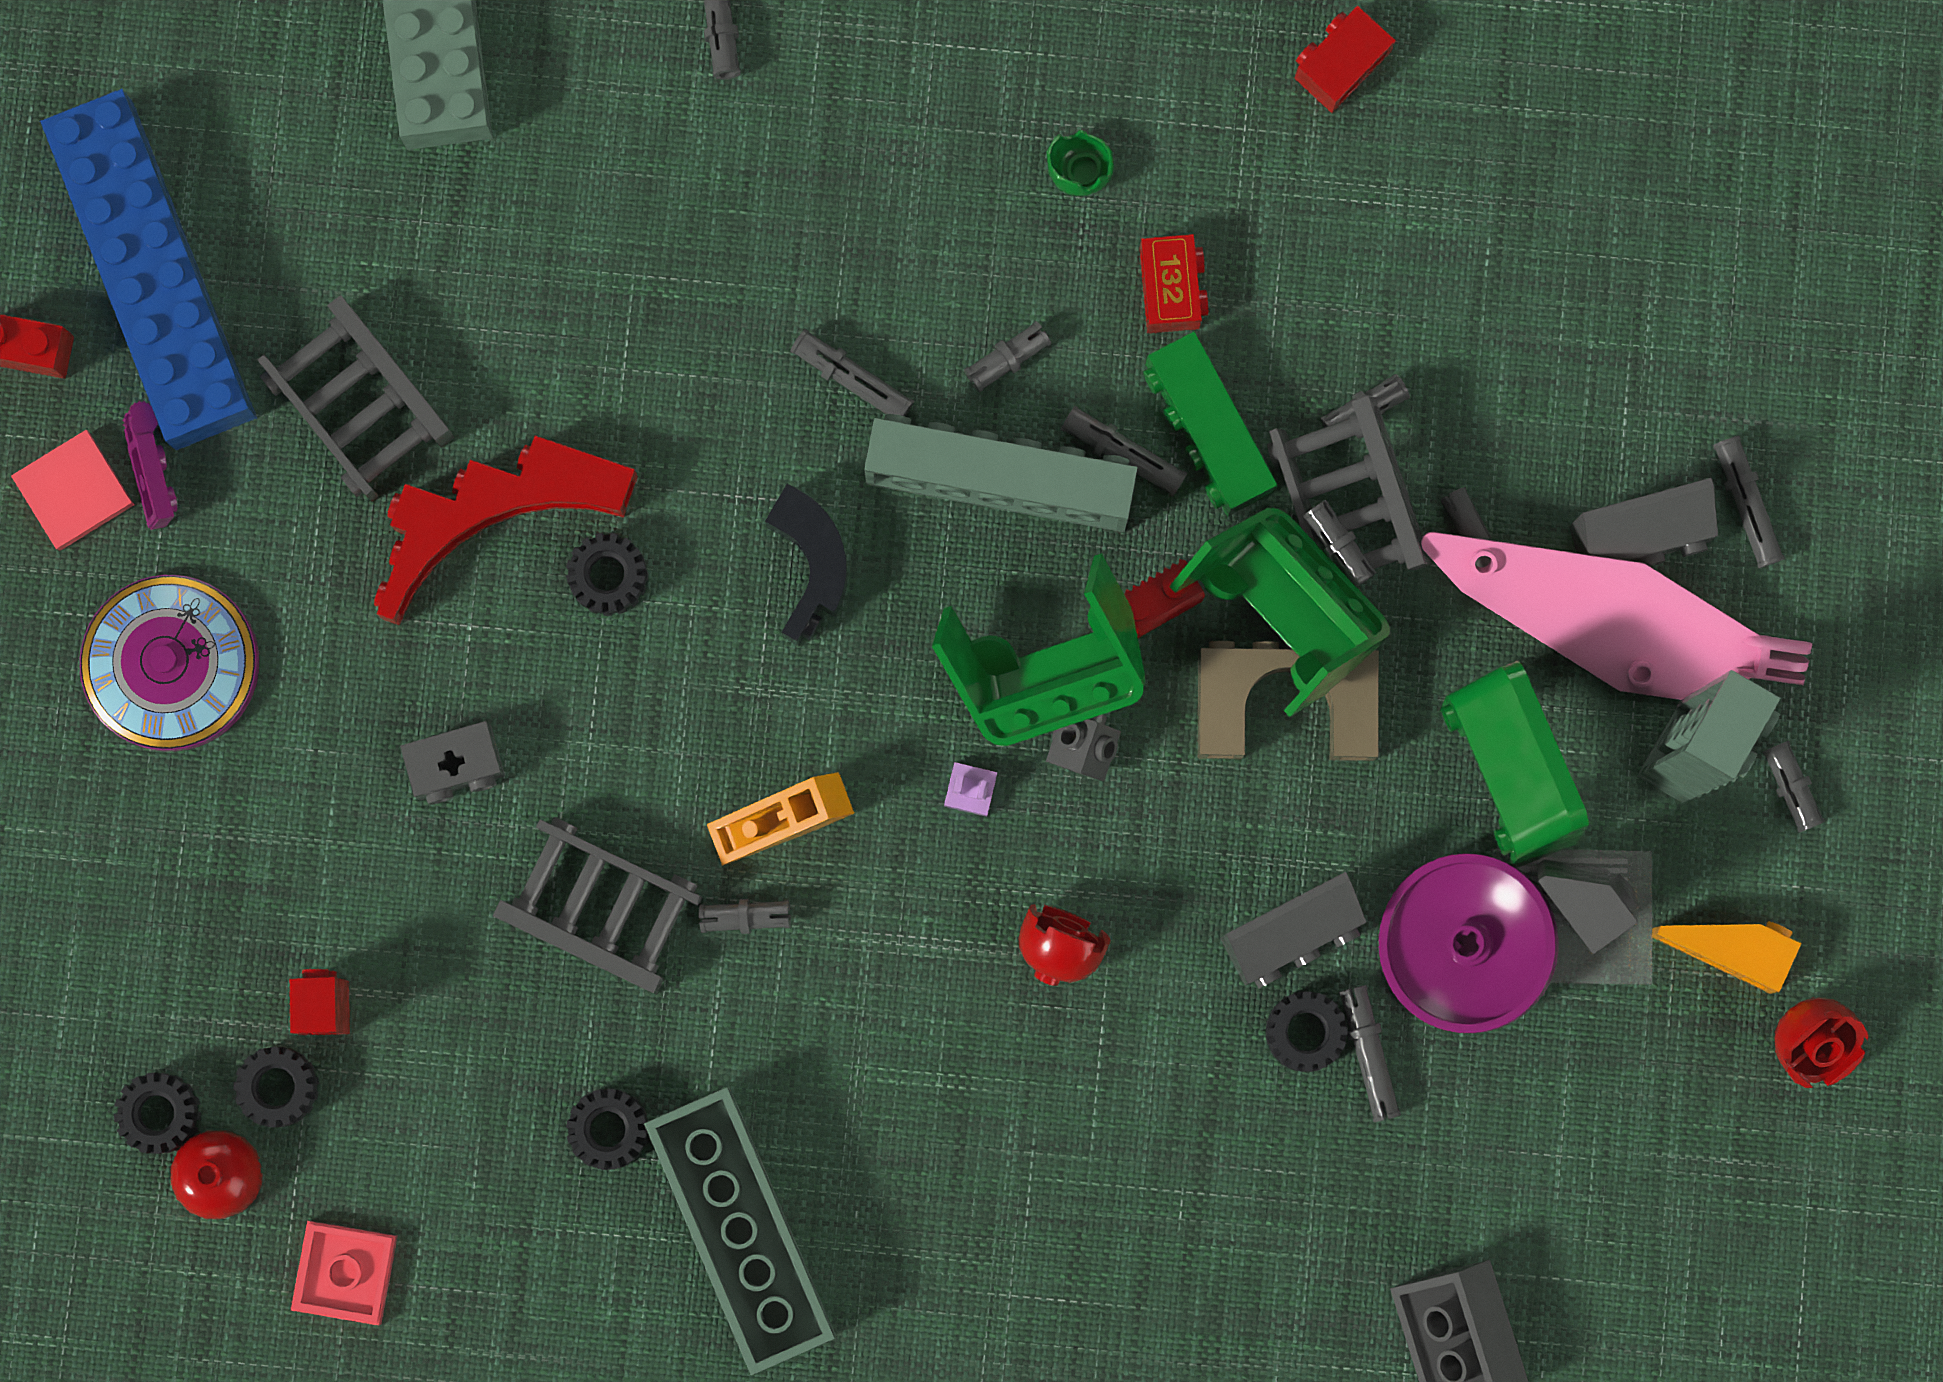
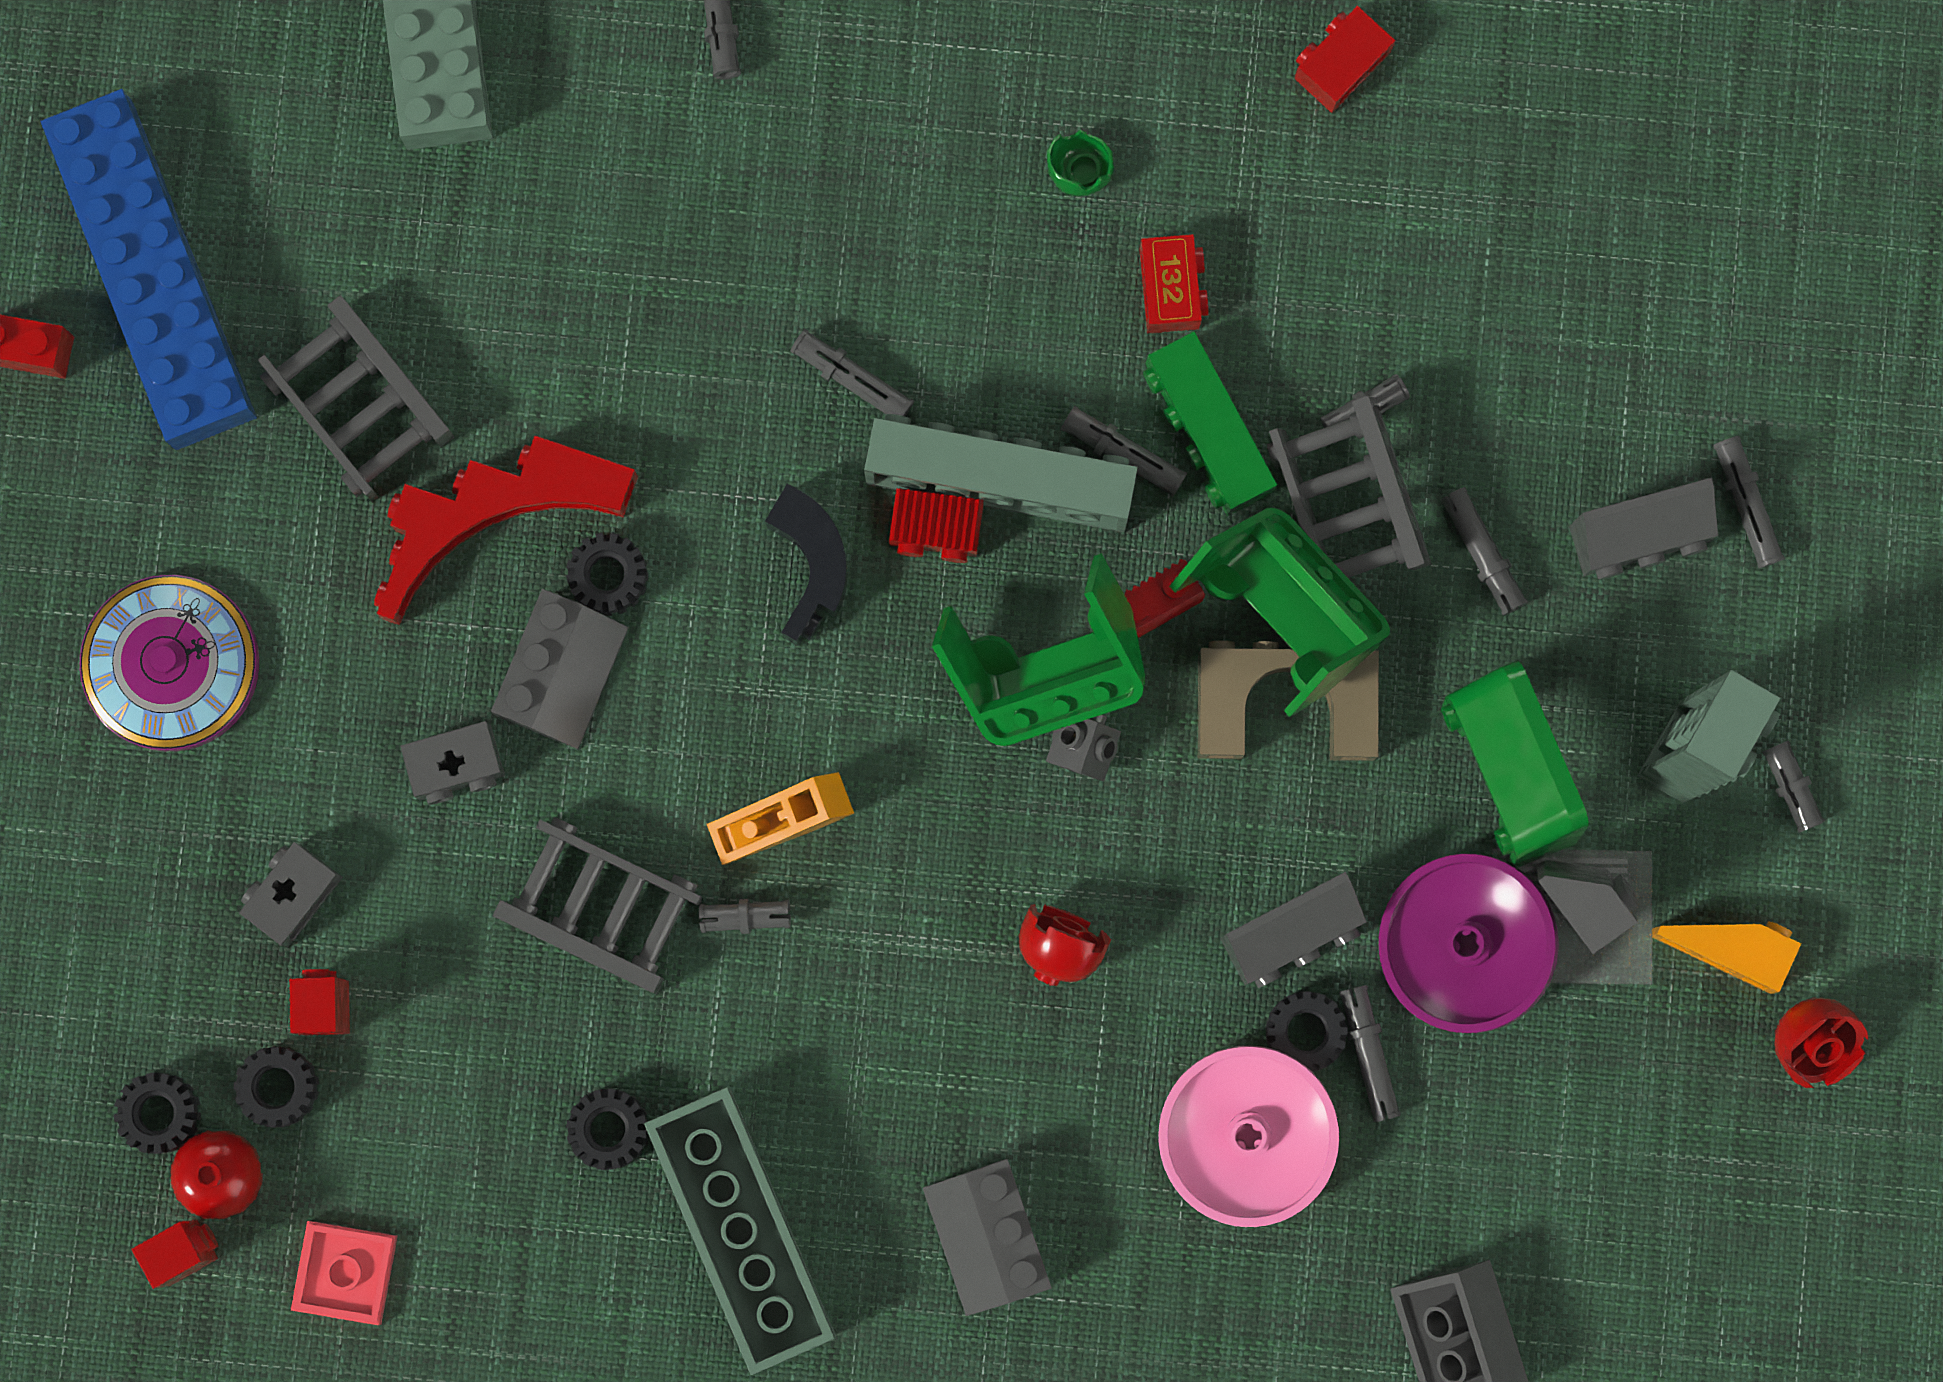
coral tile [11,430,134,551] -> none
magenta hinge [122,400,177,530] -> none
lavender tile [944,762,997,817] -> none
dark grey pin [964,321,1052,393] -> none
dark grey pin [1303,500,1377,587] -> none
bright pink wing [1421,532,1812,700] -> none
none -> red brick [131,1220,218,1289]
none -> dark grey brick [239,842,343,948]
none -> dark grey slope [491,589,629,750]
none -> red brick [889,488,984,563]
none -> dark grey slope [923,1159,1052,1316]
none -> bright pink dish [1159,1045,1339,1227]

